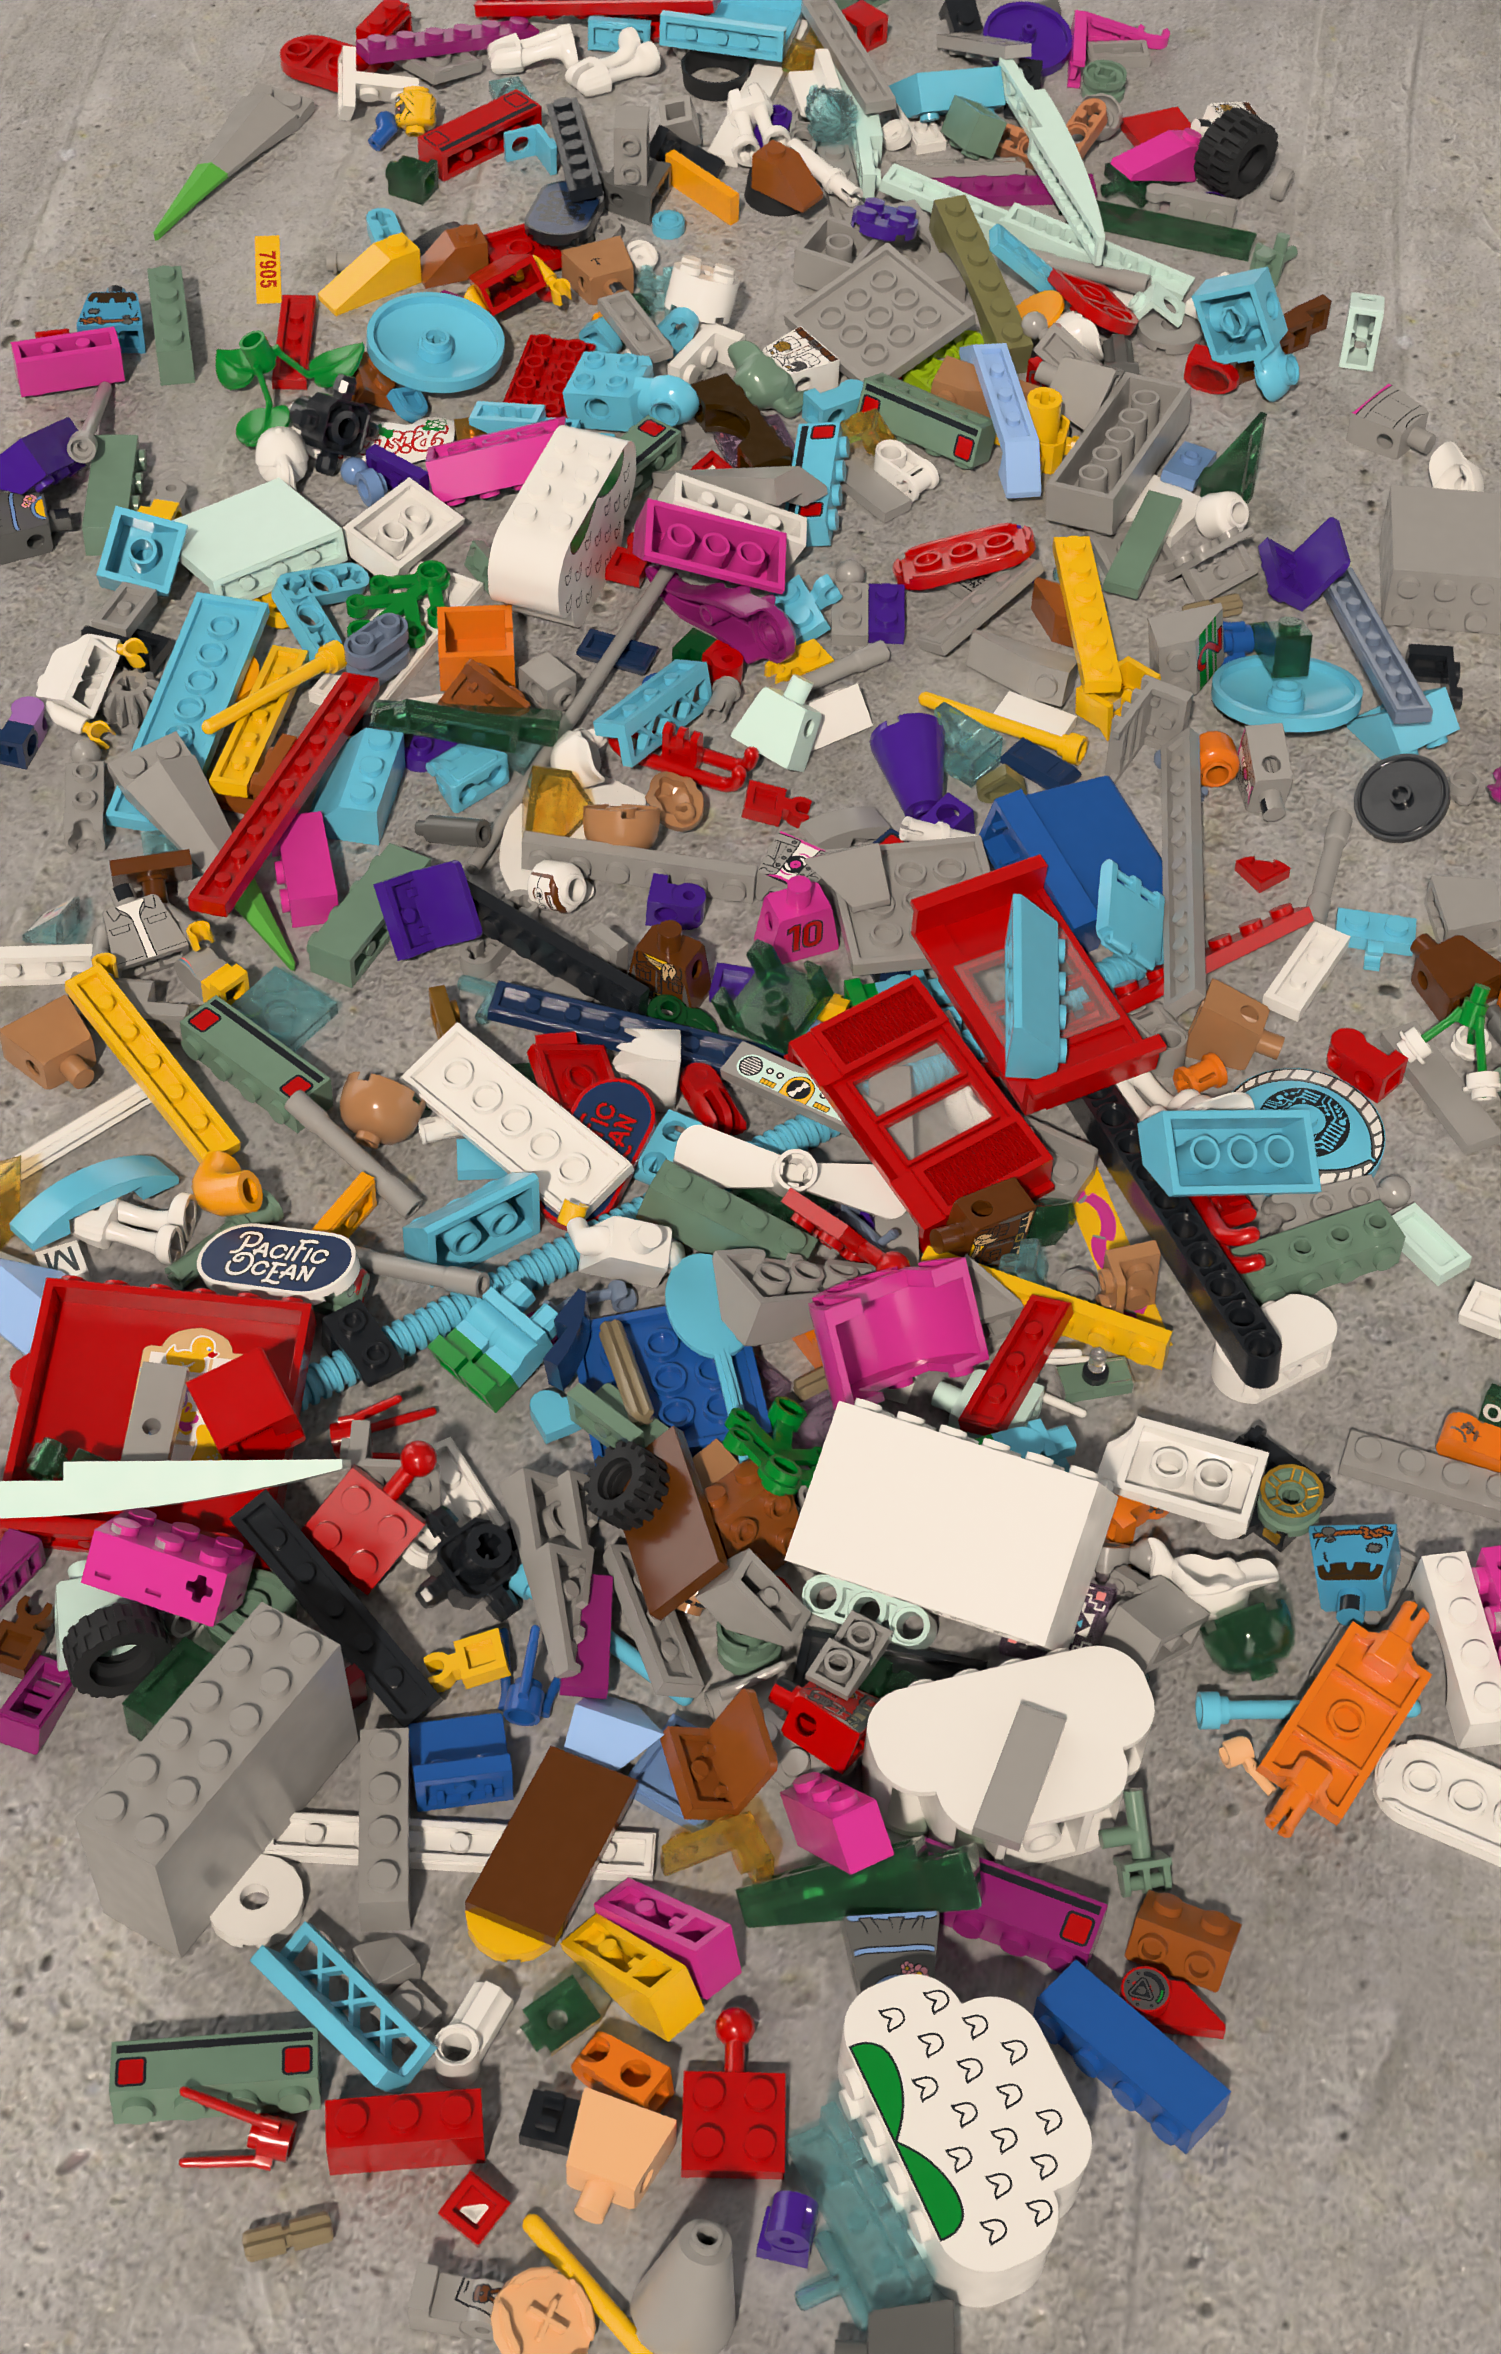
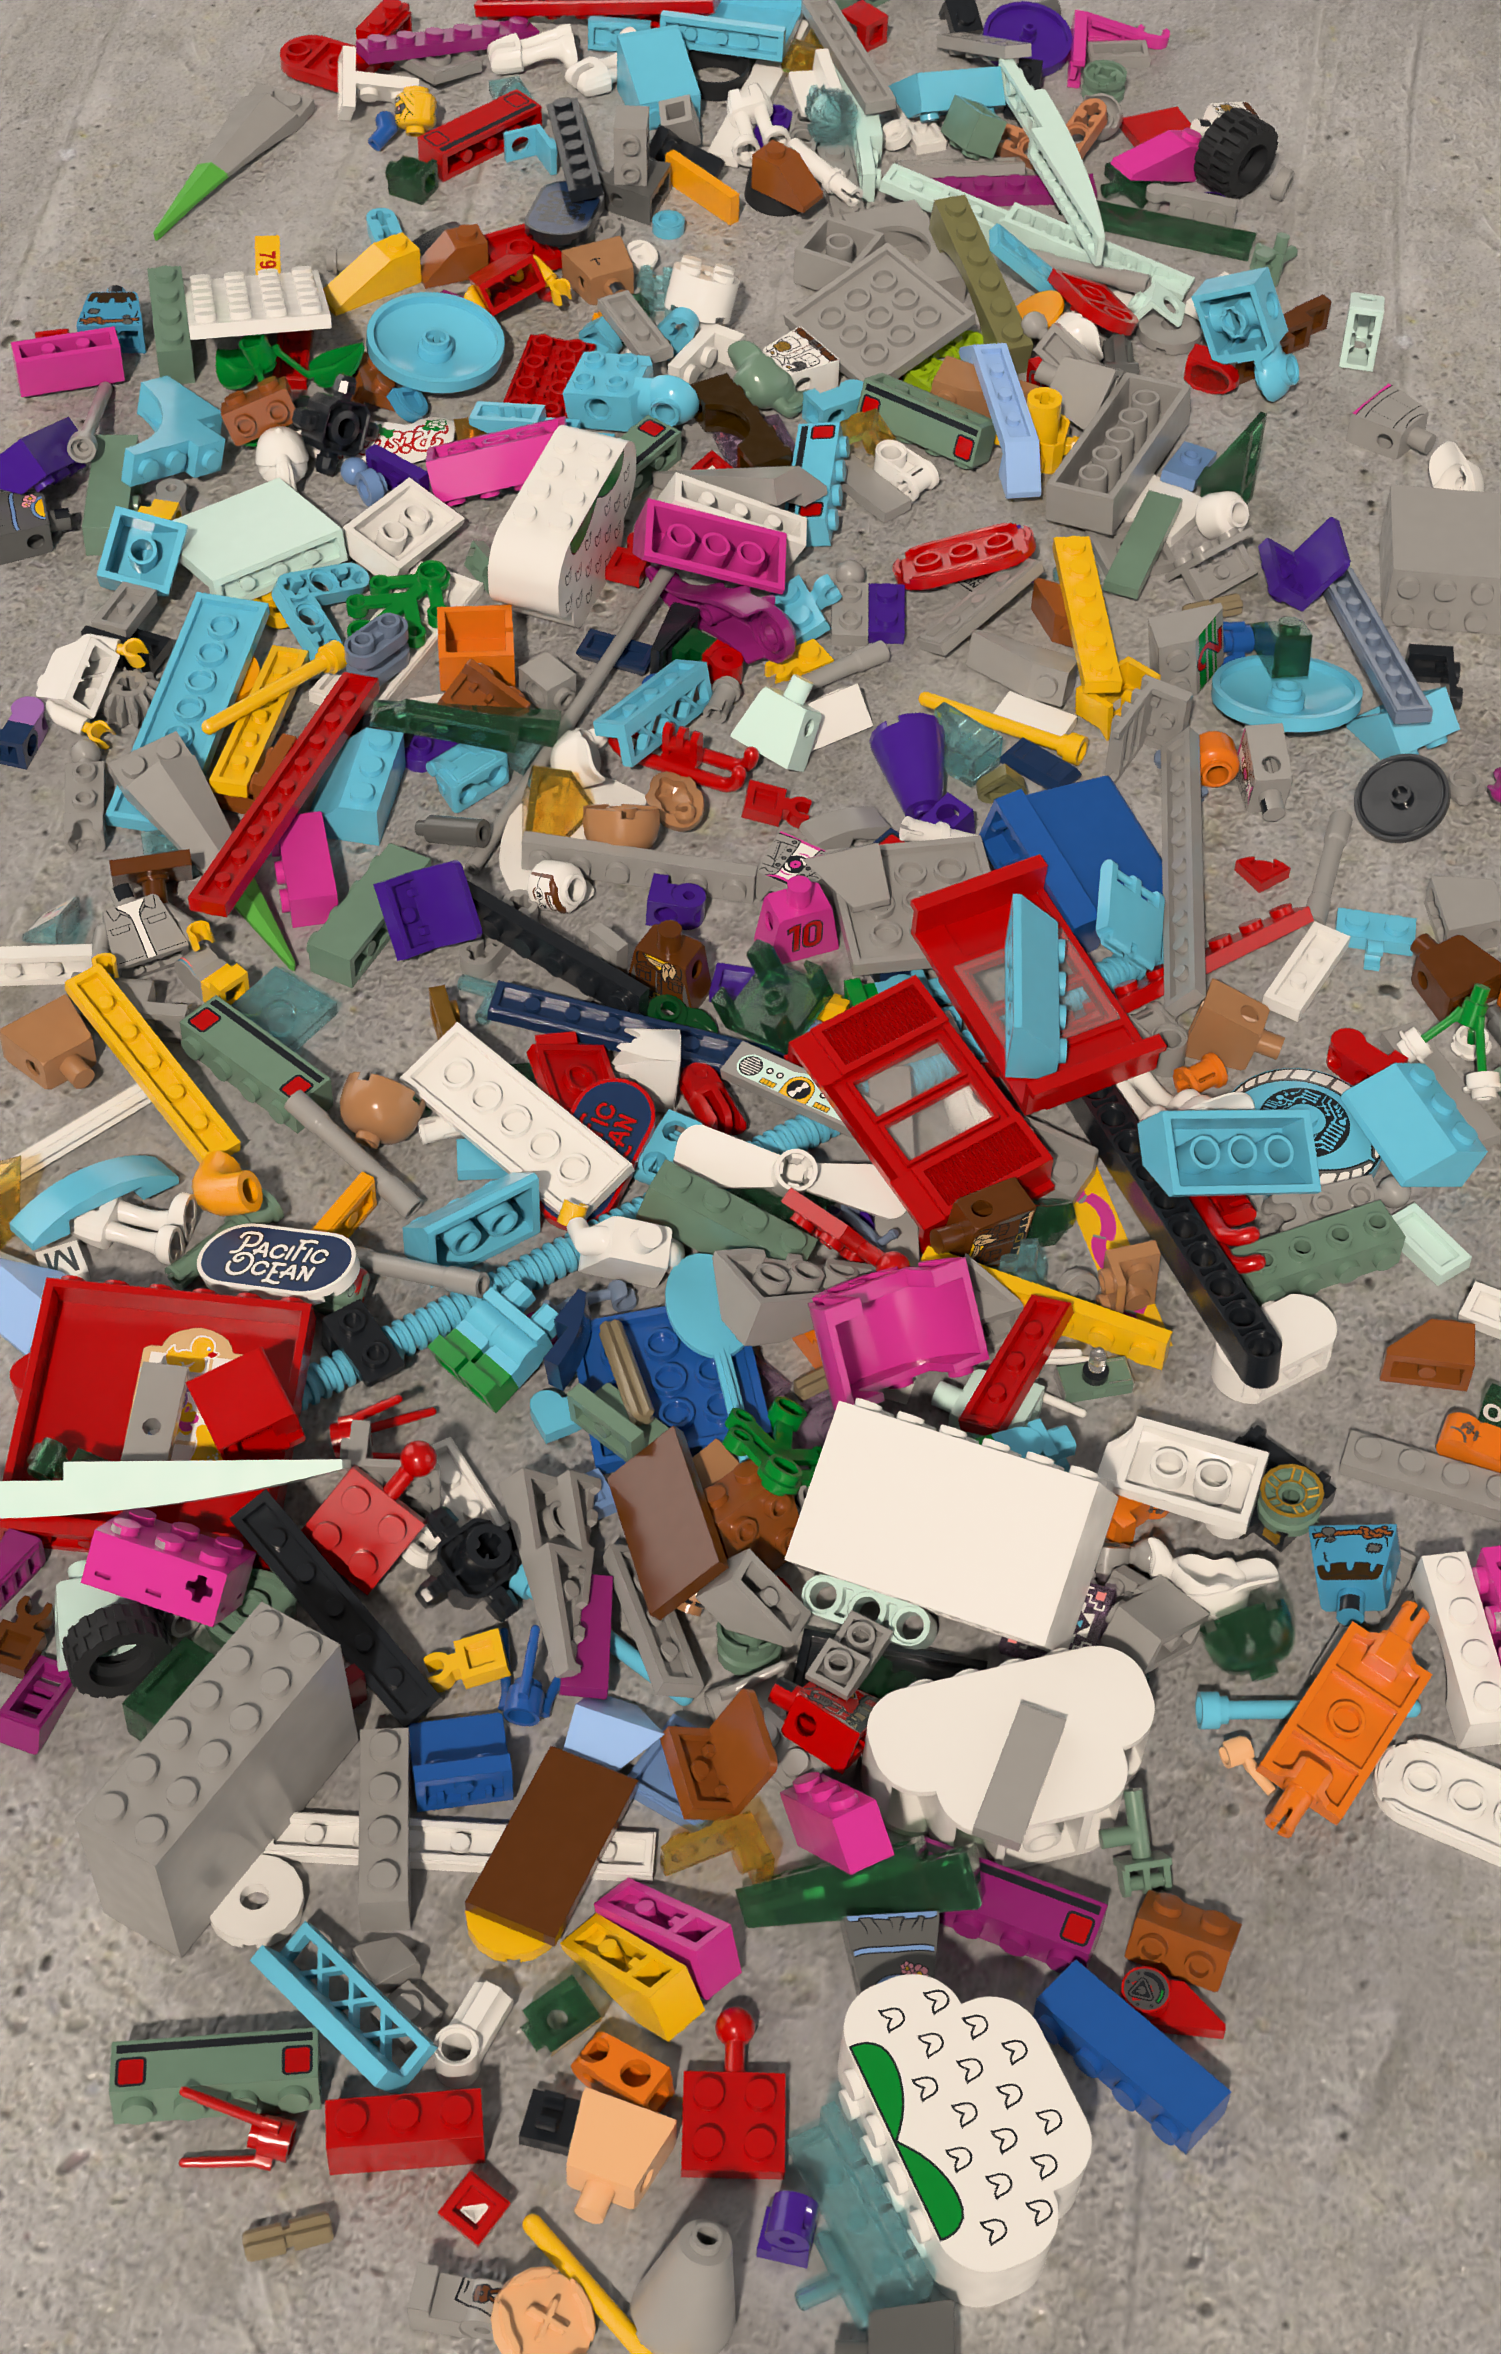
black tyre [584,1441,670,1531] -> none
dark purple plate [851,197,919,241] -> none
none -> medium azure arch [121,375,225,487]
none -> white plate [183,266,332,340]
none -> dark orange bracket [221,376,296,446]
none -> medium azure slope [617,24,701,130]
none -> black slope [650,602,700,674]
none -> medium azure slope [1340,1063,1488,1187]
none -> dark orange slope [1379,1319,1475,1392]

